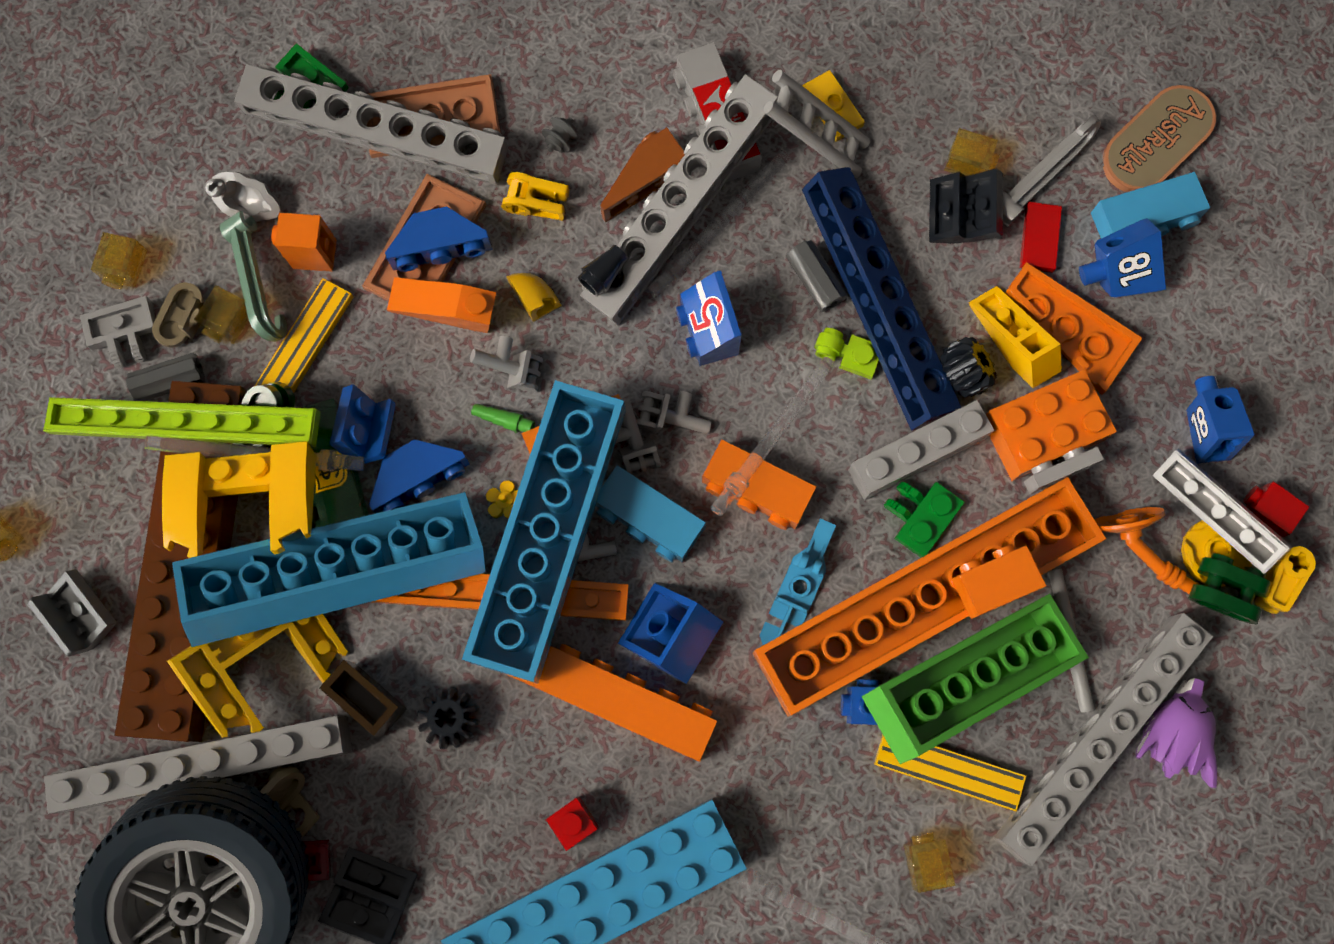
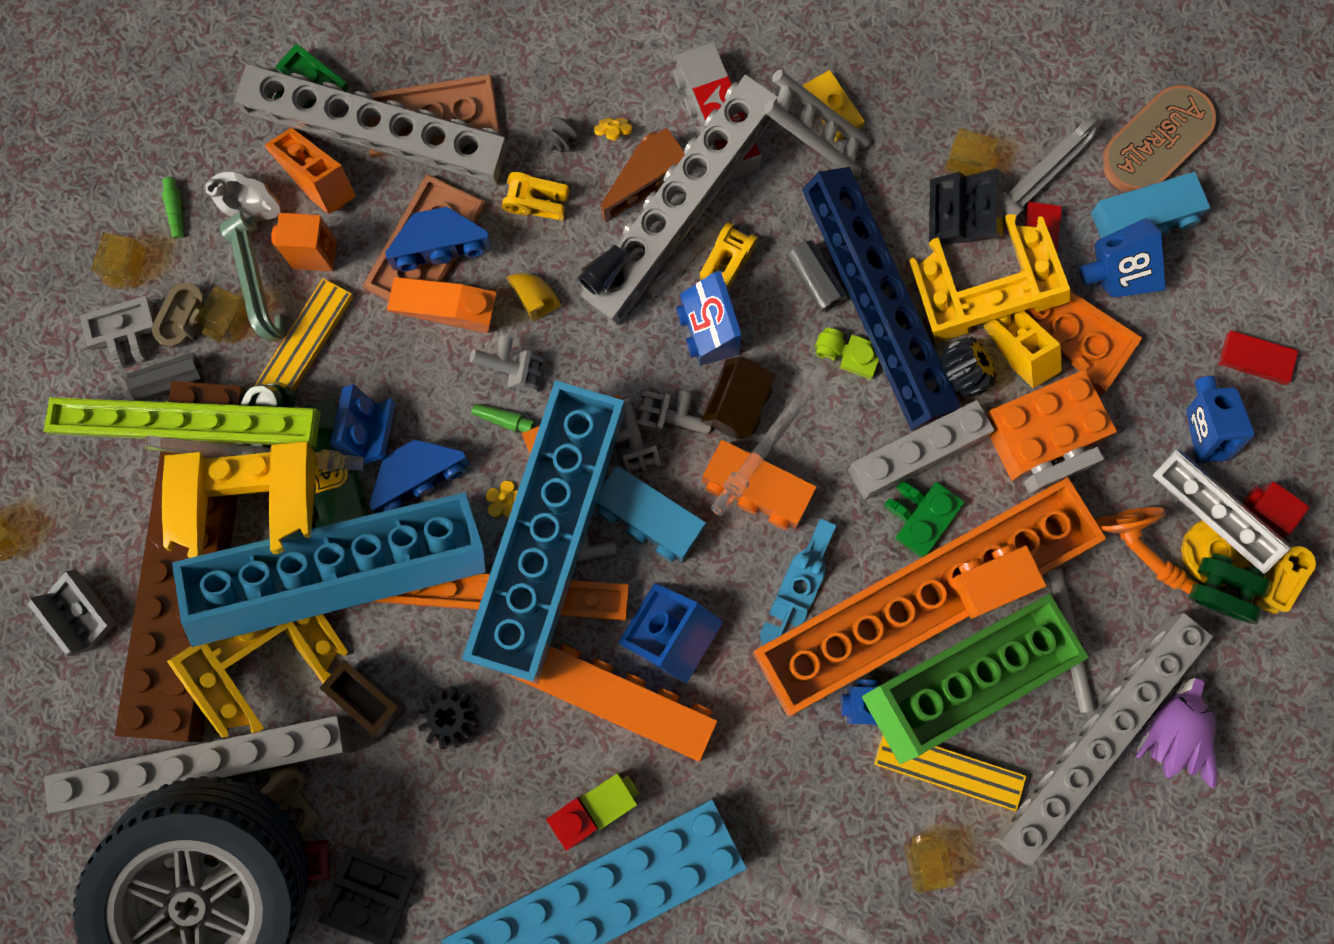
none -> bright green animal [162,177,184,239]
none -> orange slope [264,127,356,214]
none -> lime brick [580,773,640,830]
none -> yellow plant [594,118,632,141]
none -> yellow piece [699,222,758,291]
none -> dark brown piece [701,356,775,439]
none -> yellow wedge [909,214,1070,344]
none -> red tile [1219,330,1298,385]

